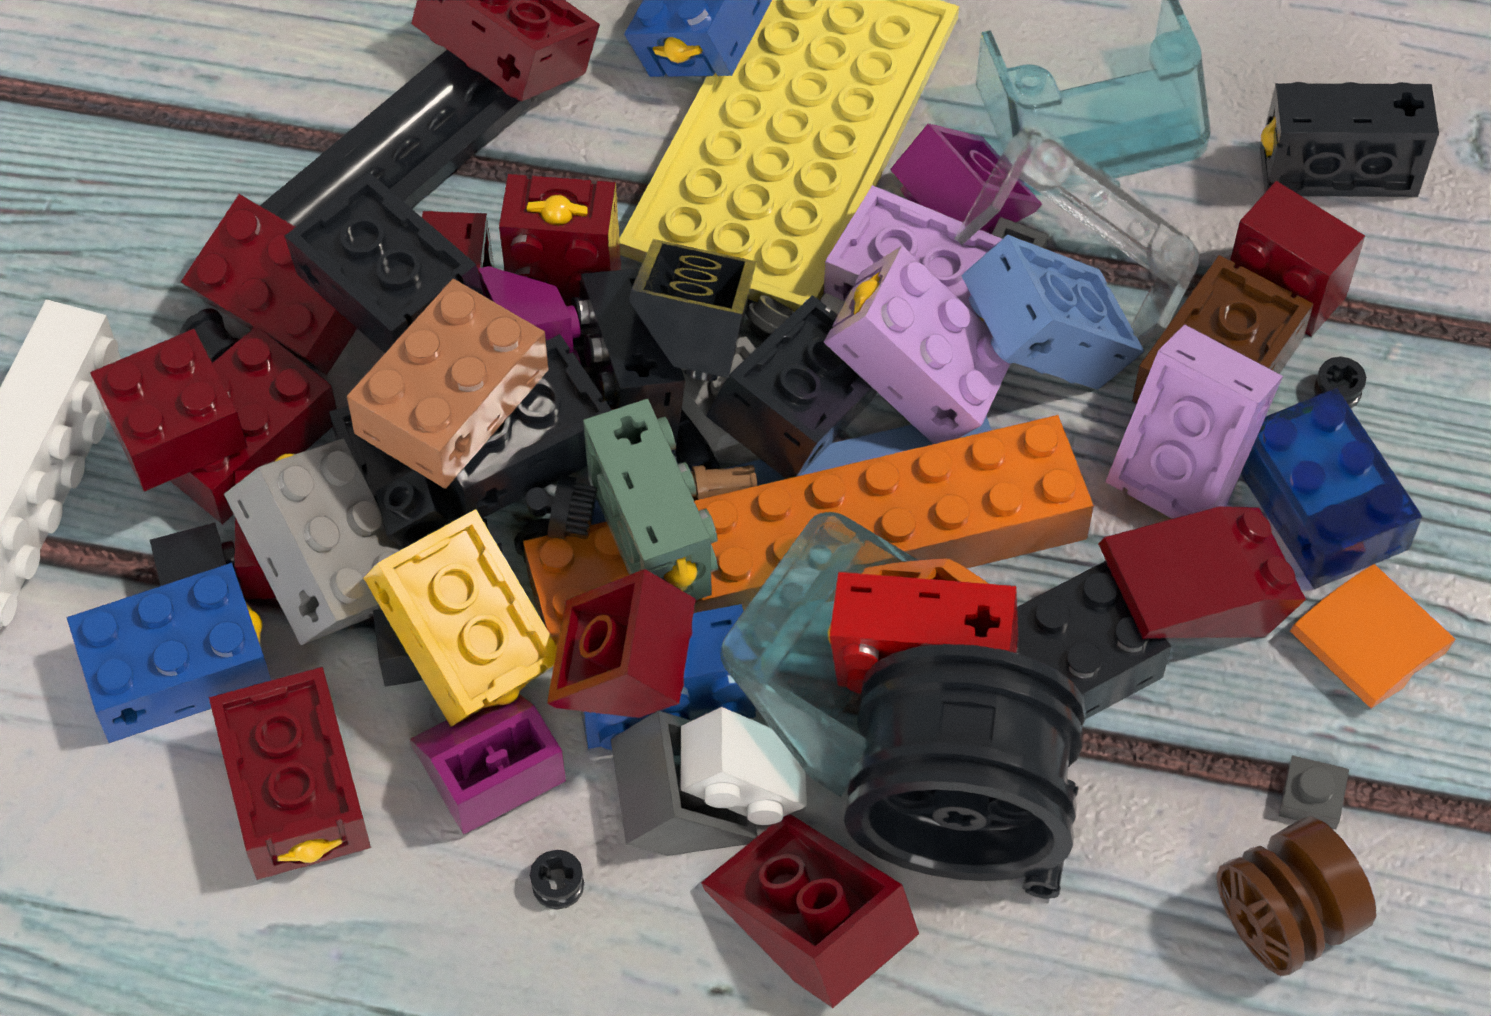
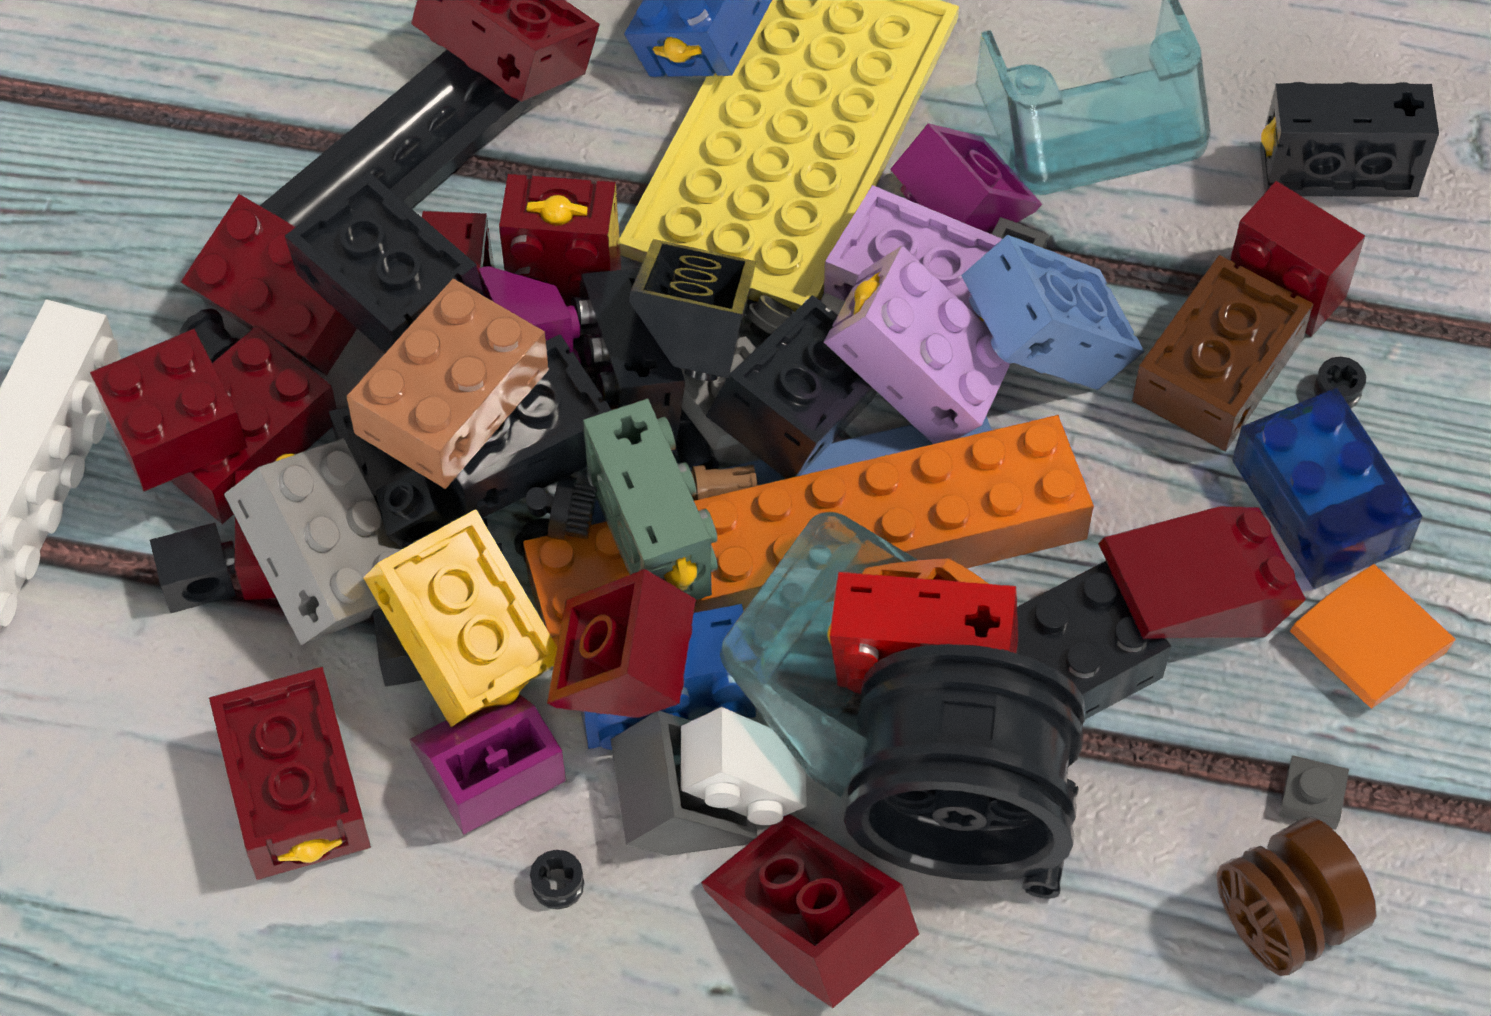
blue piece [66,563,271,743] -> none
clear windscreen [954,126,1199,346] -> none
lavender piece [1105,325,1283,519] -> none

